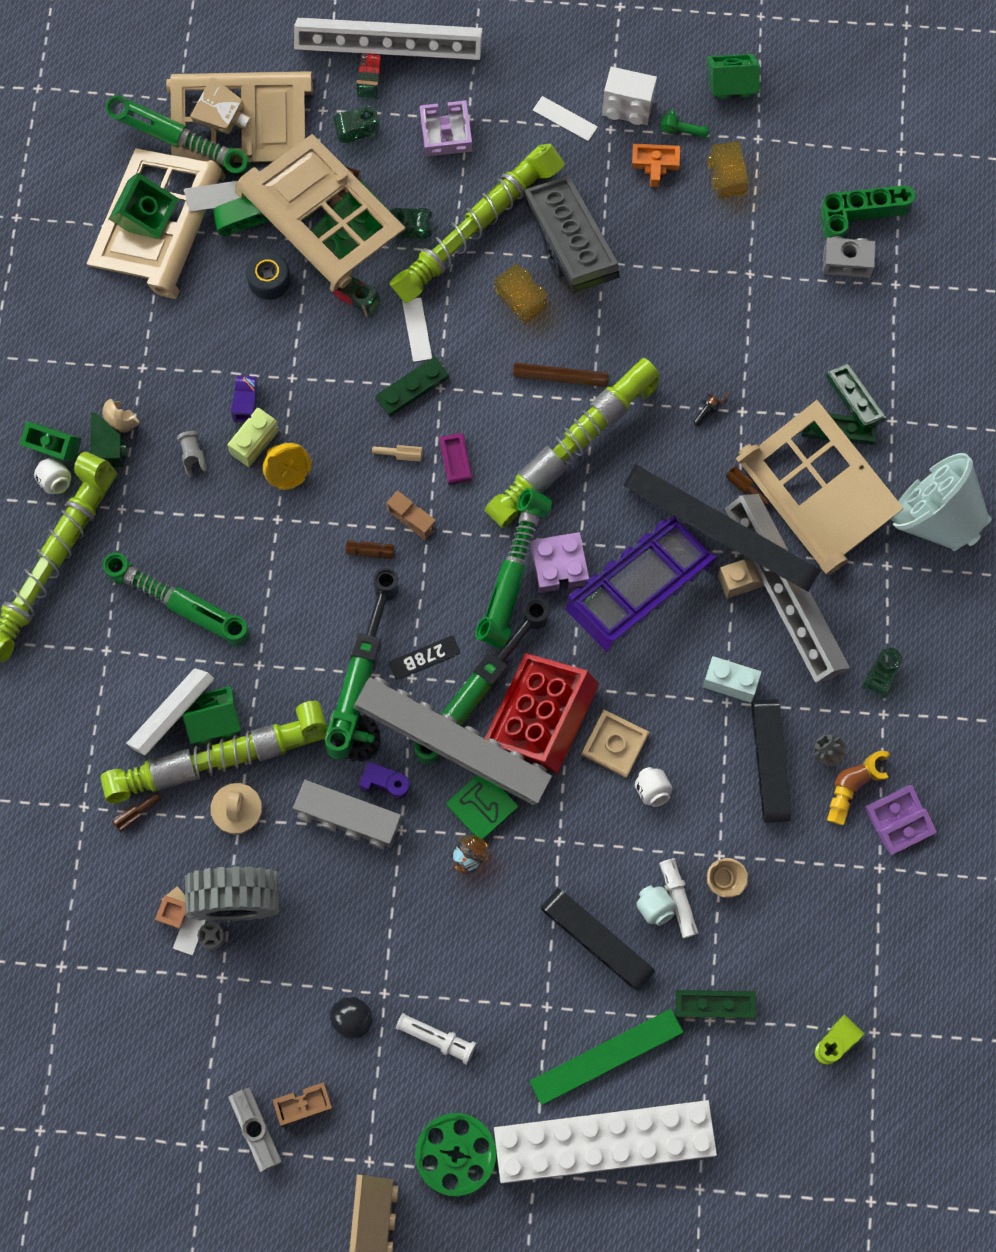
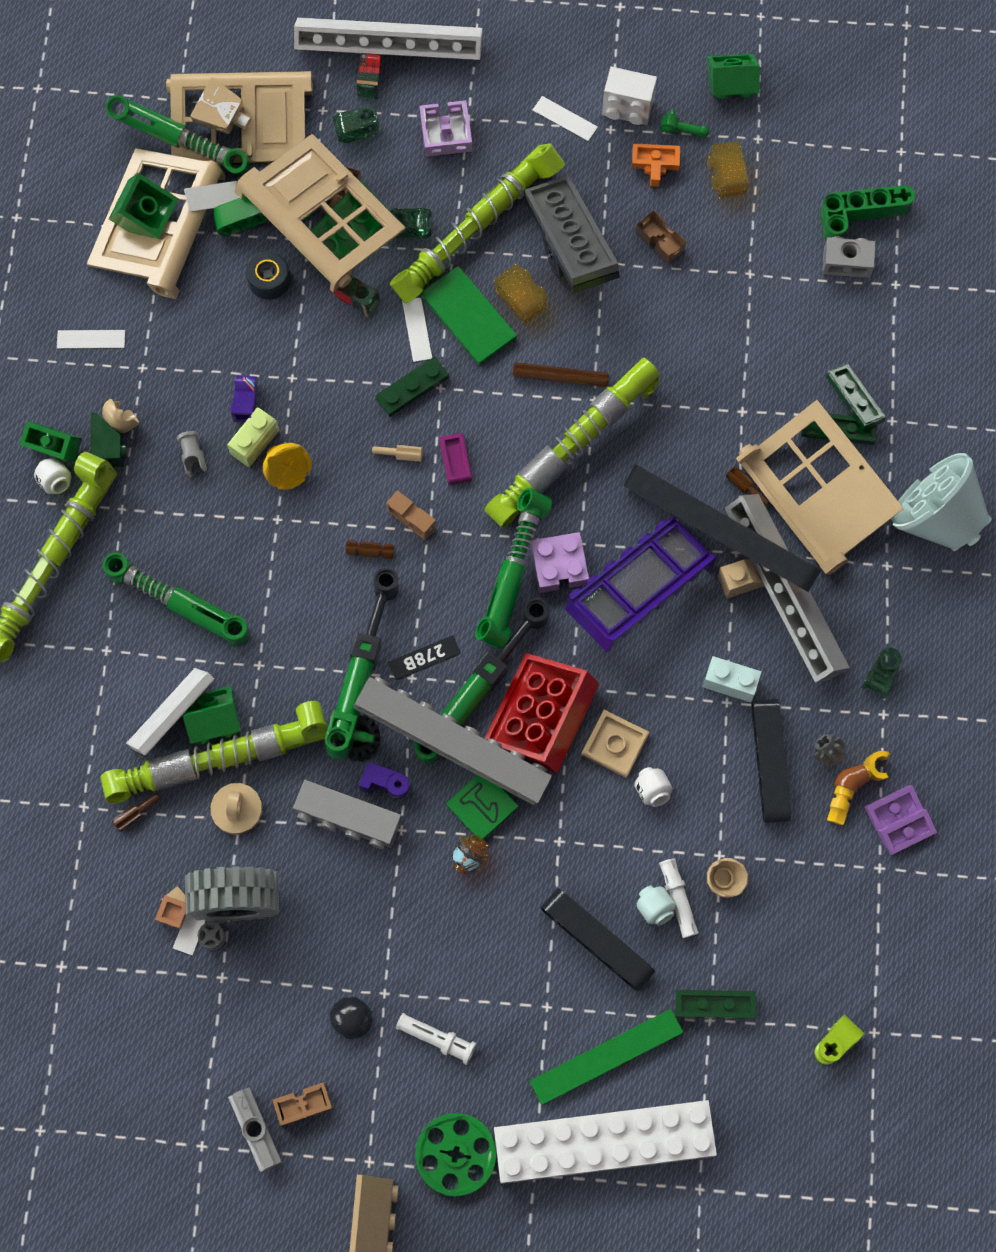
black piece [693,392,729,426] -> none
none -> white sticker [57,330,125,348]
none -> green tile [420,266,517,366]
none -> medium nougat piece [636,210,687,264]

